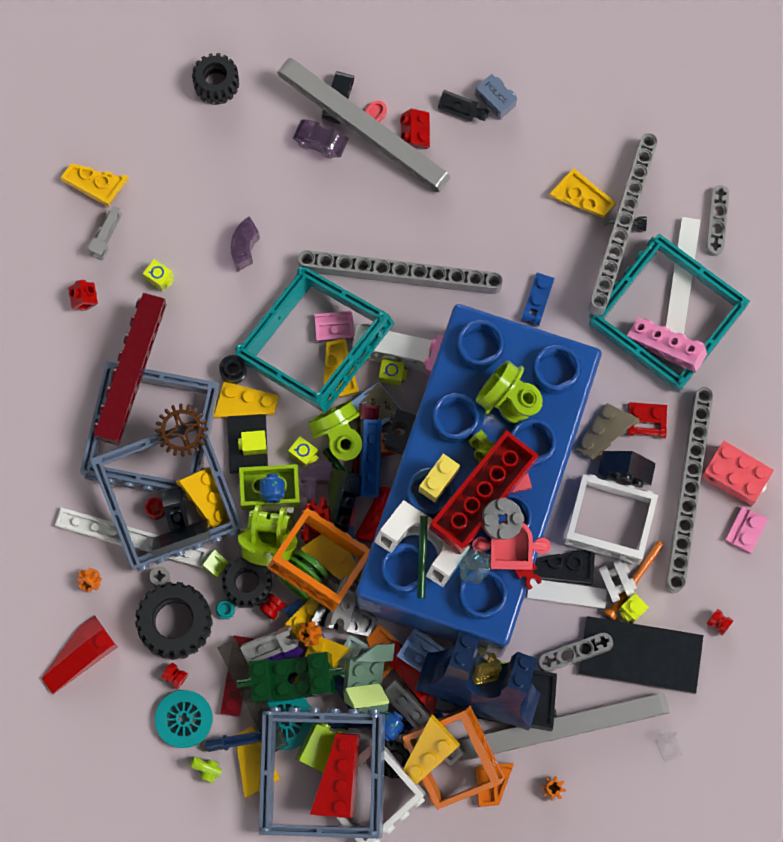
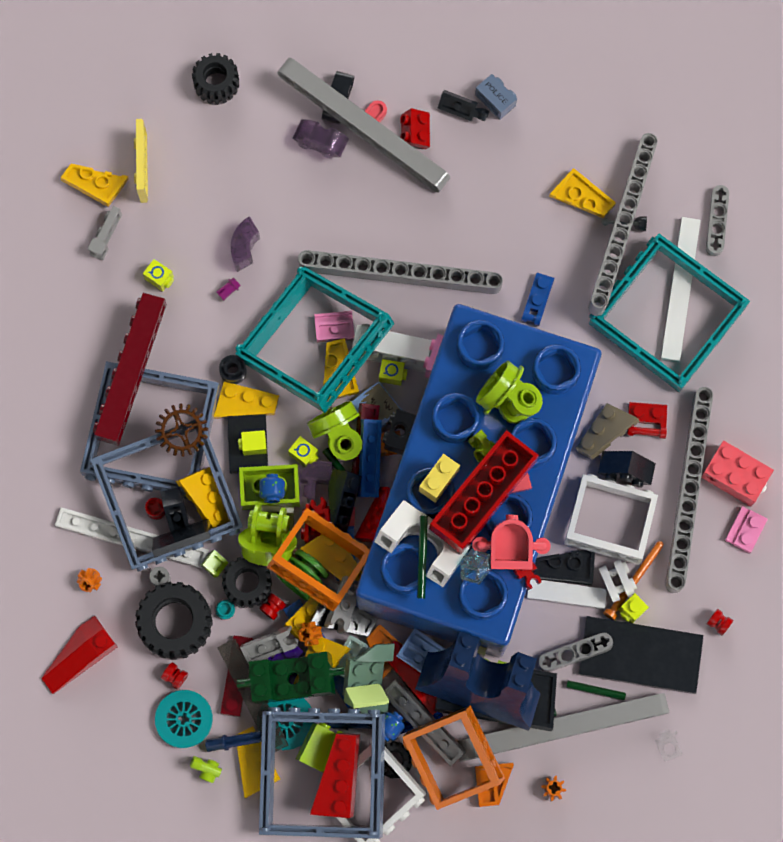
red brick [68,280,98,310] -> none
yellow wing [403,714,460,785] -> none
clear yellow bracket [472,653,502,685] -> none
plate [481,498,524,540] -> none
bright pink brick [627,318,707,373] -> none
none -> light yellow plate [134,119,148,203]
none -> magenta pin [216,277,241,301]
none -> dark green bar [566,680,626,700]

